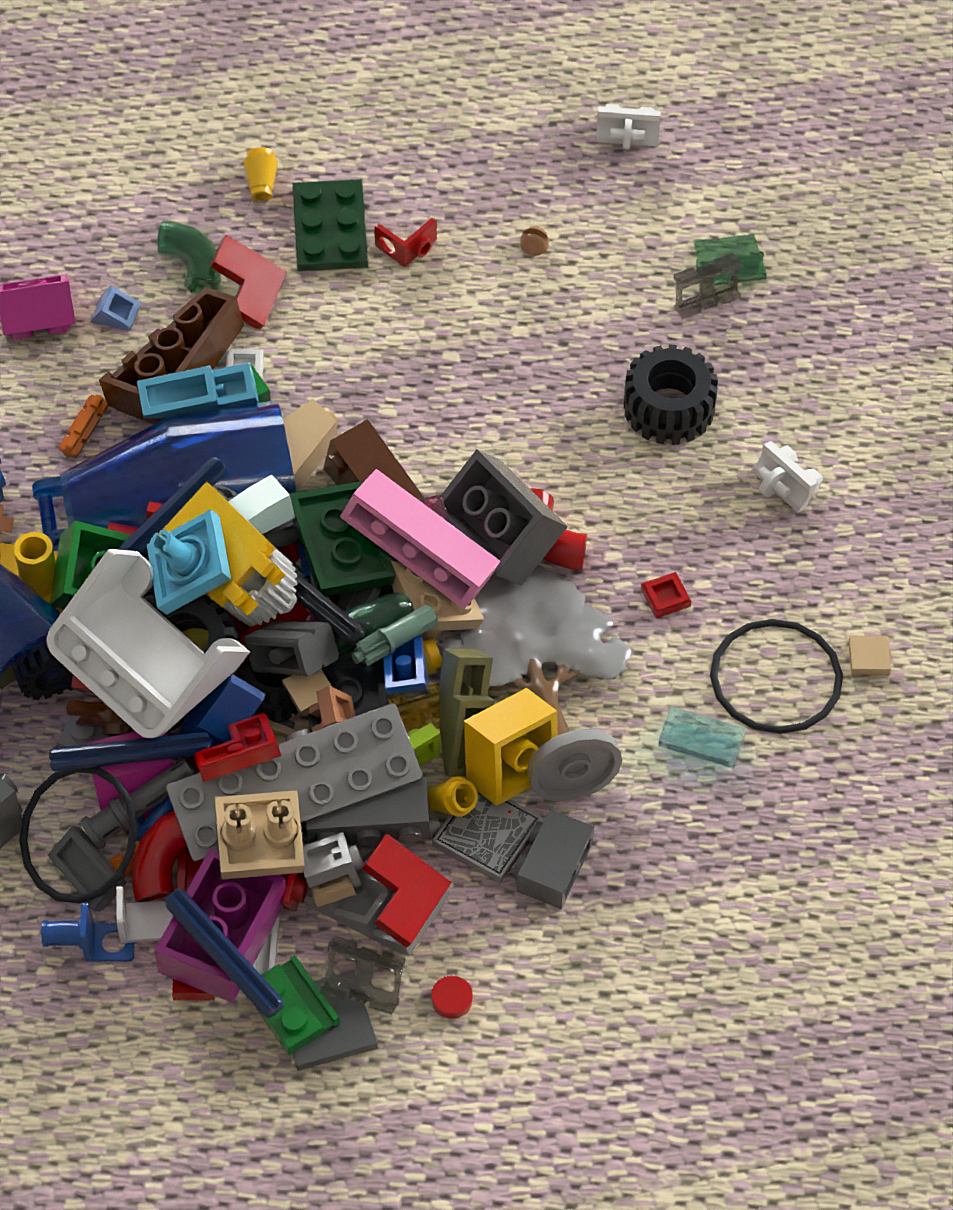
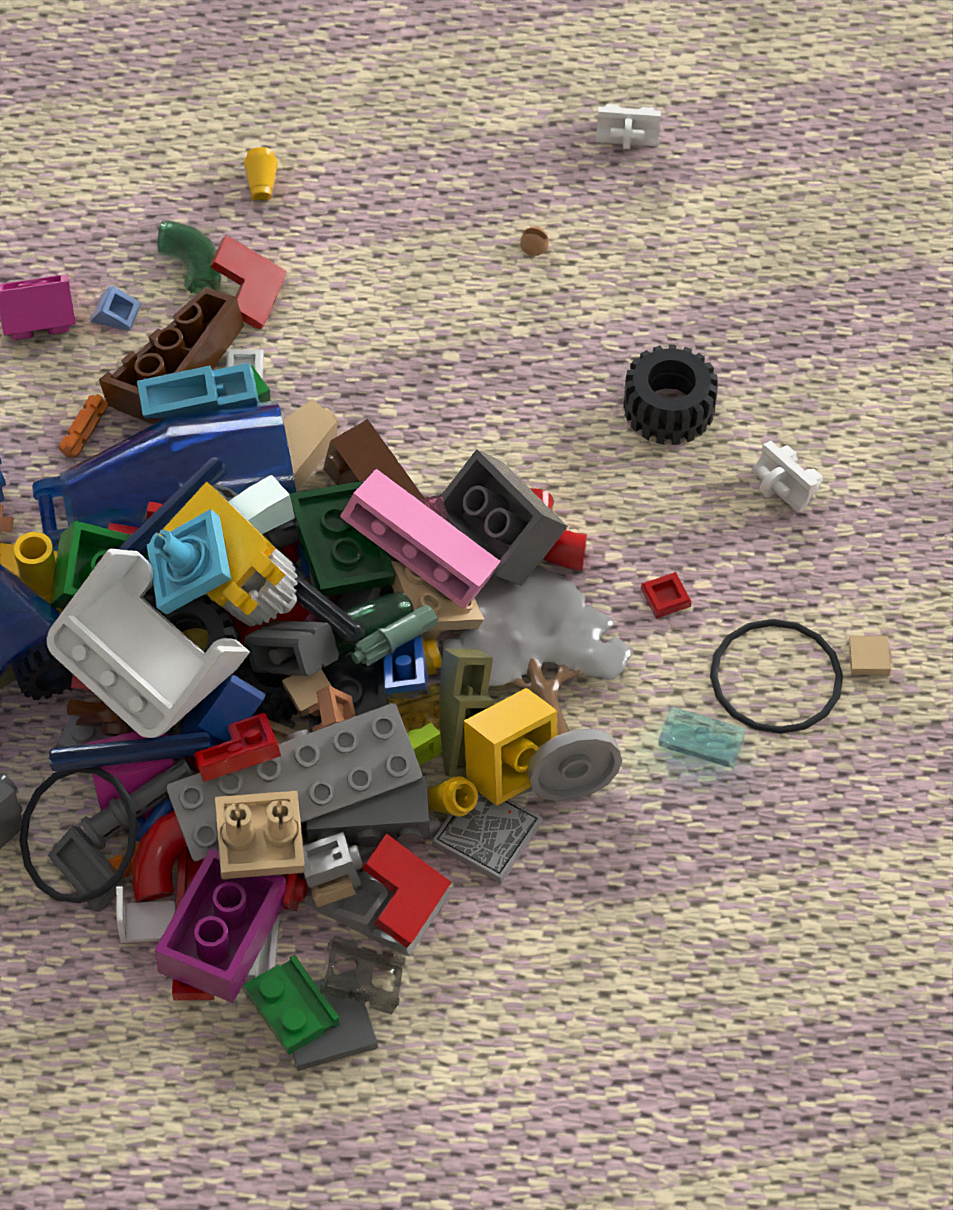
blue bracket [41,903,135,961] -> none
dark blue axle [165,889,284,1018] -> none
dark green plate [292,179,368,272] -> none
red bracket [374,218,437,267] -> none
red tile [431,976,473,1019] -> none
dark grey brick [513,809,594,909] -> none
clear smoke piece [673,253,741,320] -> none
clear green piece [693,234,767,287] -> none

